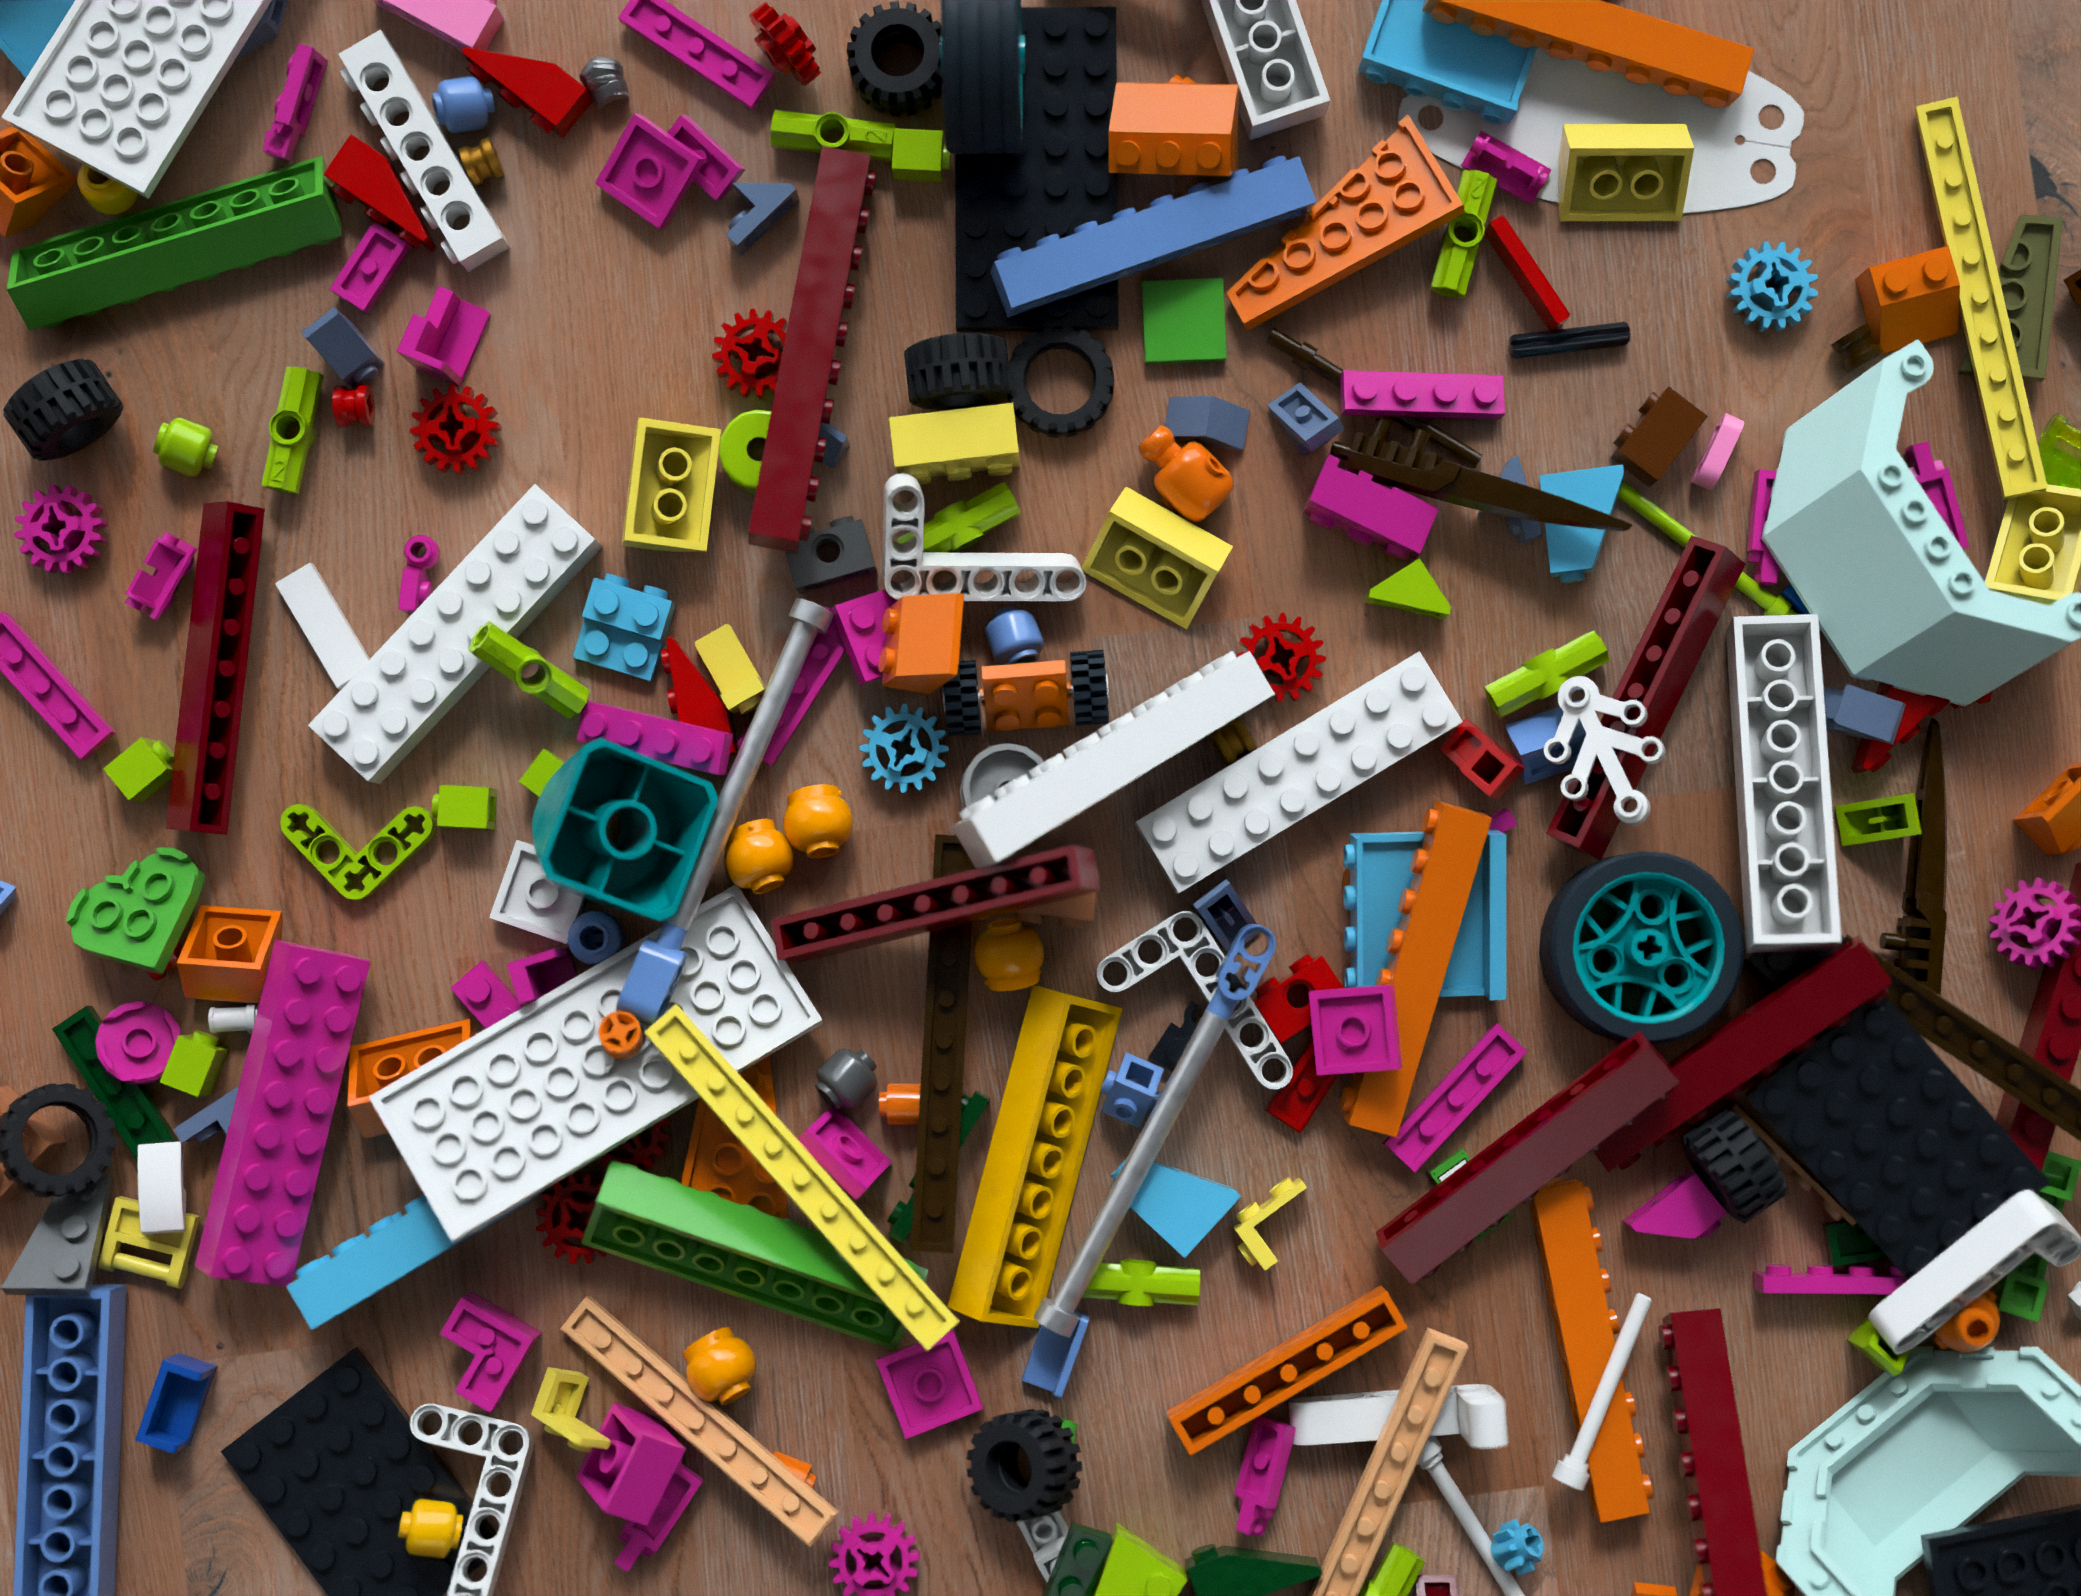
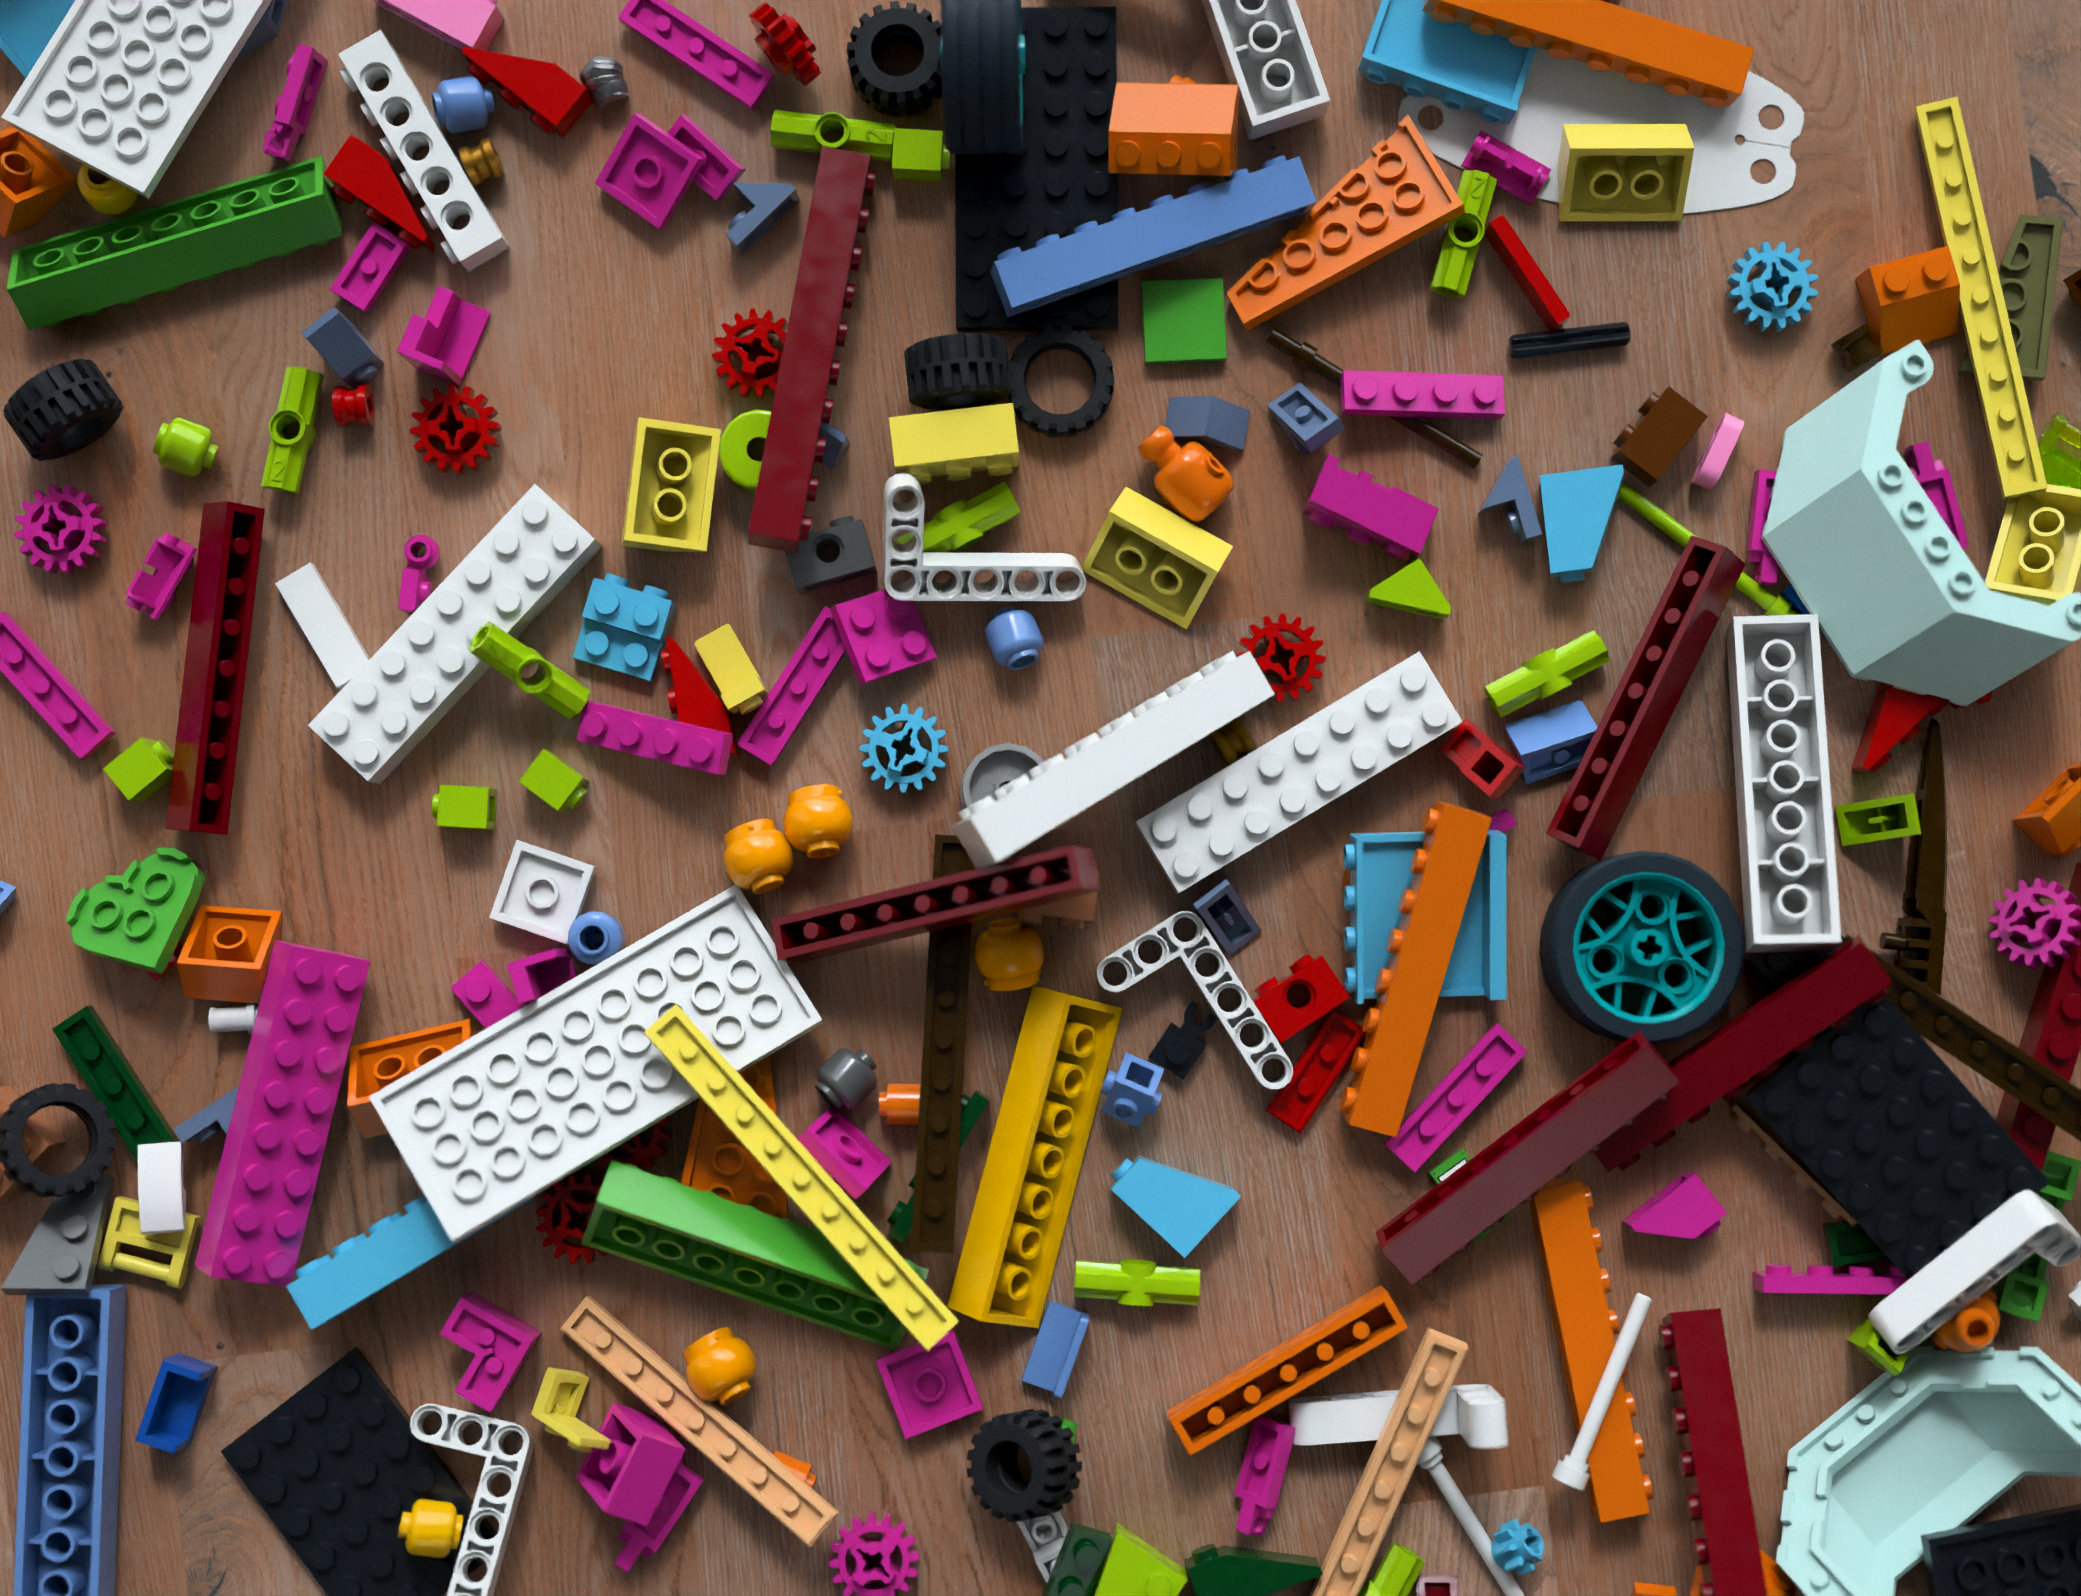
dark pink tile [95,1001,181,1085] -> none
lime brick [160,1030,229,1097] -> none
lime beam [280,804,437,900] -> none
teal piece [532,738,719,921] -> none
orange wheel [598,1011,643,1060] -> none
flat silver piece [616,598,834,1025] -> none
orange slope [878,593,964,695] -> none
plate [942,650,1109,736] -> none
flat silver piece [1033,924,1276,1337] -> none
light yellow bracket [1233,1177,1307,1271] -> none
dark pink plate [1309,984,1402,1075] -> none
dark brown piece [1330,418,1633,531] -> none
white plant [1544,676,1665,826] -> none
black tyre [1681,1107,1788,1223] -> none
sand blue slope [1824,685,1906,744] -> none

